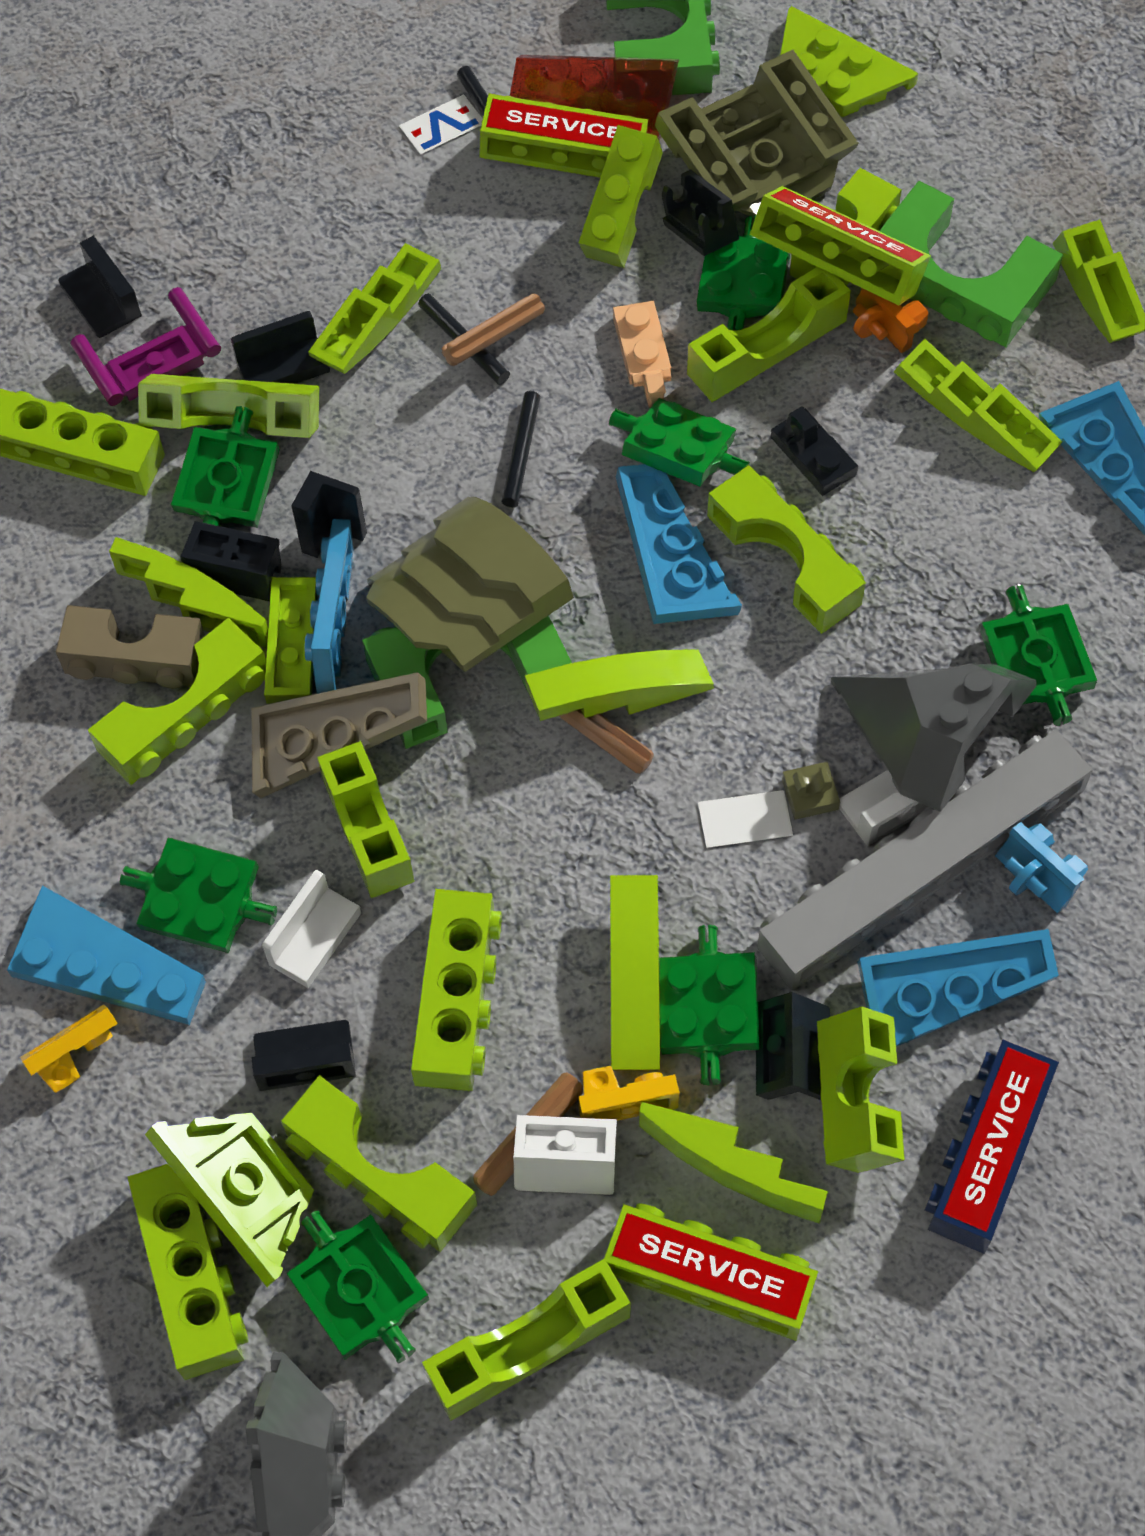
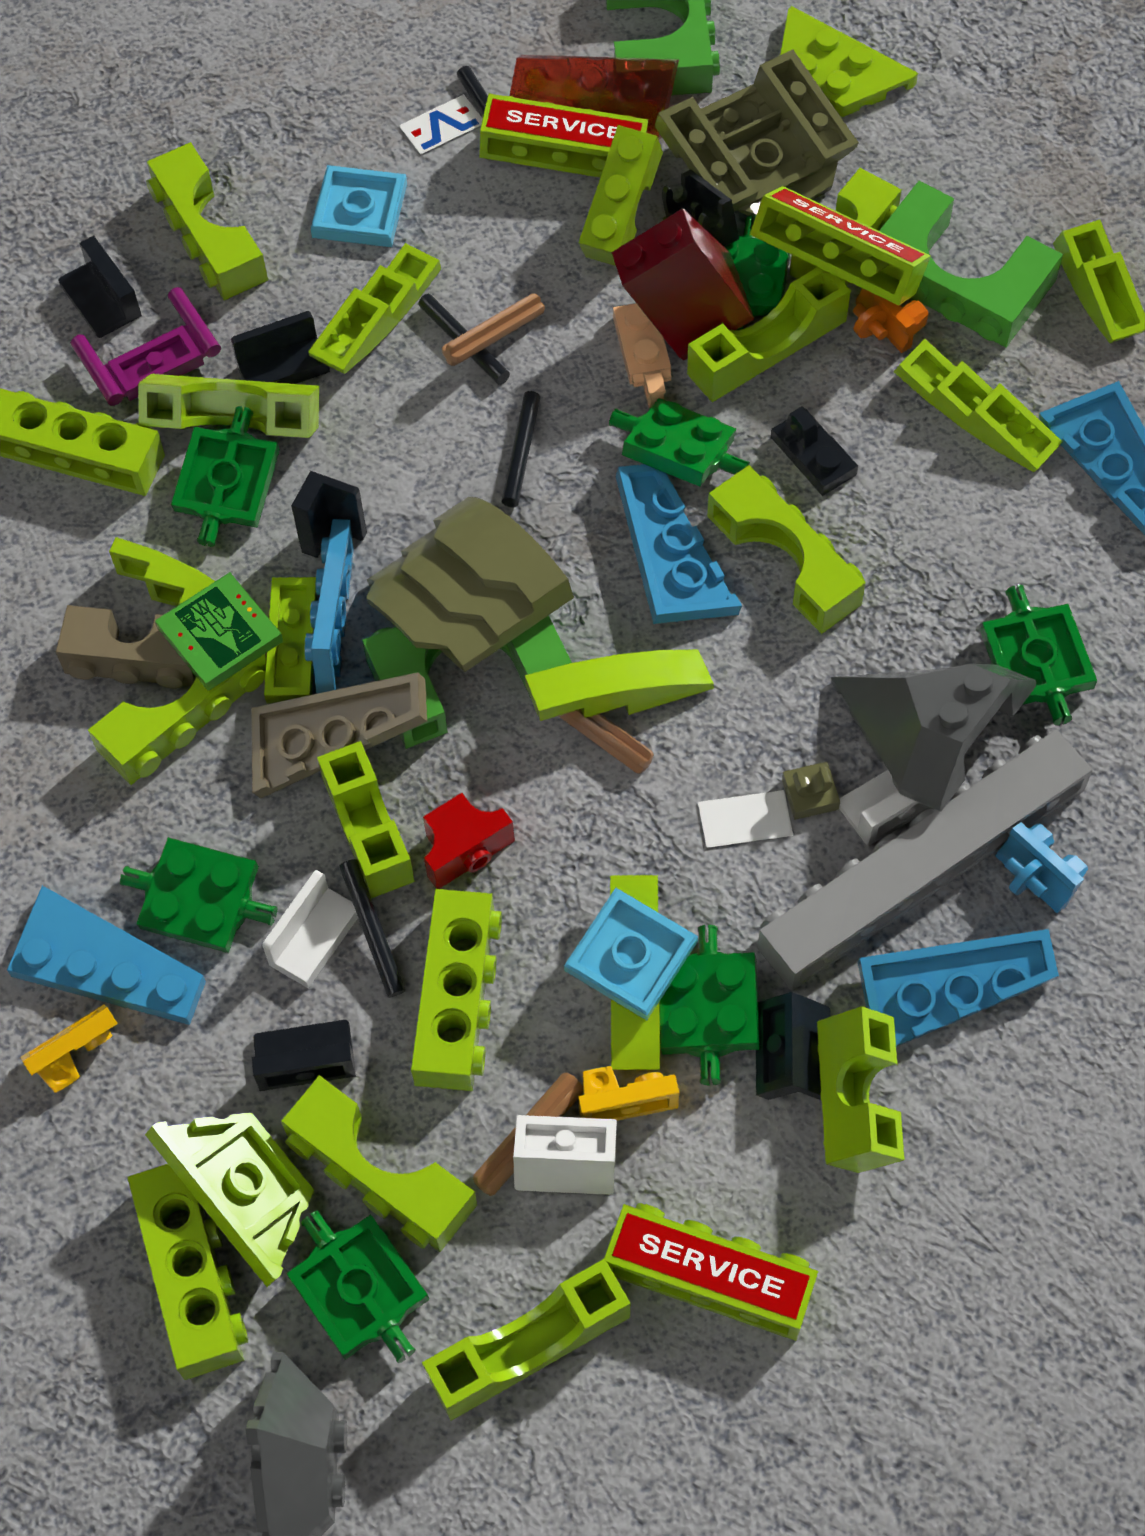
black hinge [180,521,281,602] -> none
lime slope [639,1102,828,1224] -> none
brick [924,1039,1059,1254] -> none
none -> lime arch [146,142,268,301]
none -> tile [155,572,283,691]
none -> medium azure tile [311,165,407,247]
none -> black bar [339,859,406,998]
none -> red brick [423,793,515,889]
none -> medium azure tile [564,888,698,1021]
none -> dark red slope [611,208,754,361]

